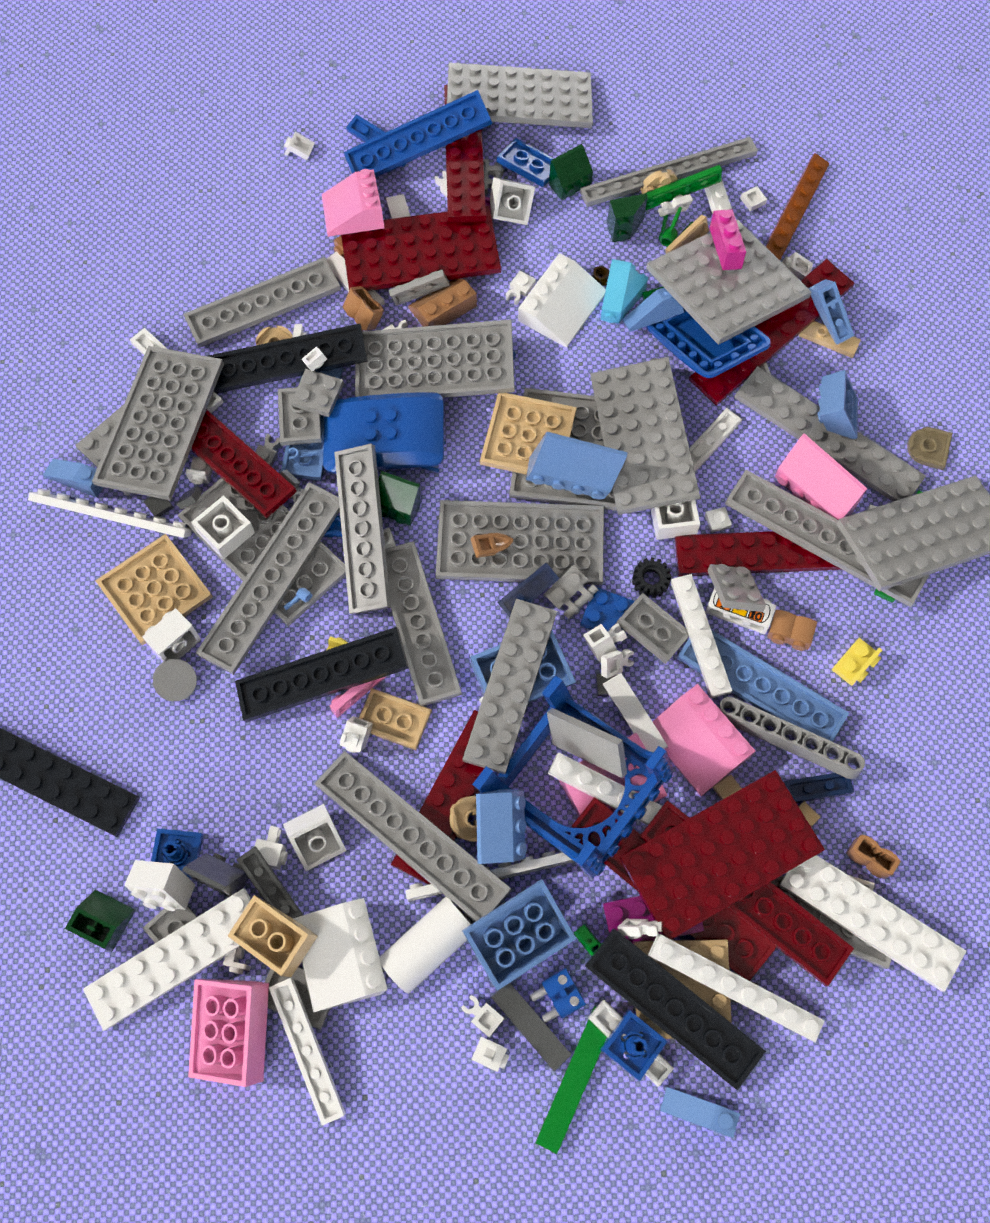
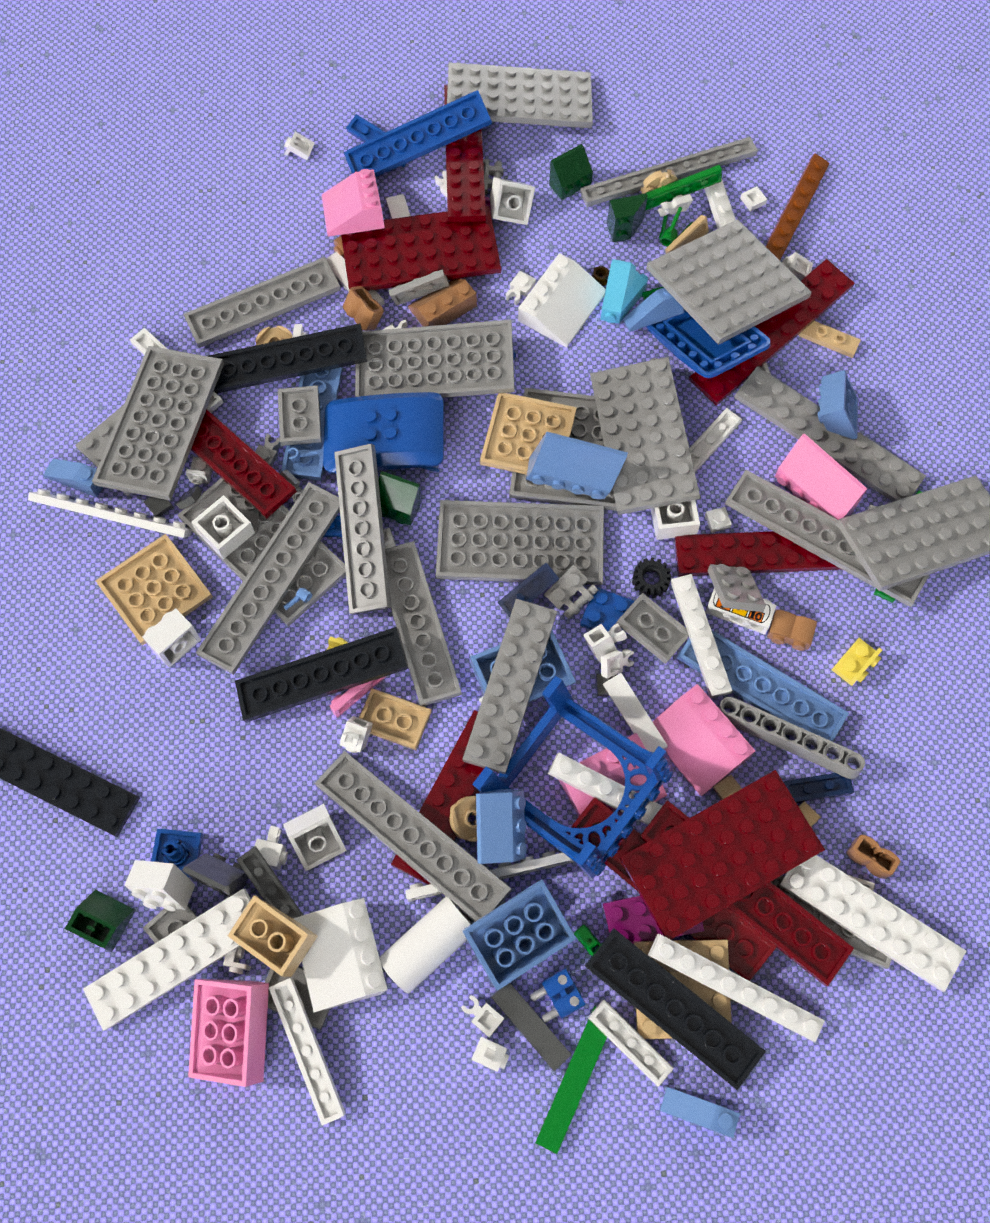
light grey tile [153,659,197,701] -> none
light grey plate [291,369,344,417] -> none
white plate [302,346,327,372] -> none
medium nougat plate [471,533,514,558] -> none
blue tile [496,138,554,188] -> none
light grey tile [547,708,627,778] -> none
blue plate [600,1010,668,1081] -> none
white plate [618,919,662,939] -> none
dark pink brick [710,209,746,270] -> none
medium blue slope [808,279,854,345] -> none
dark tan tile [907,427,953,470] -> none

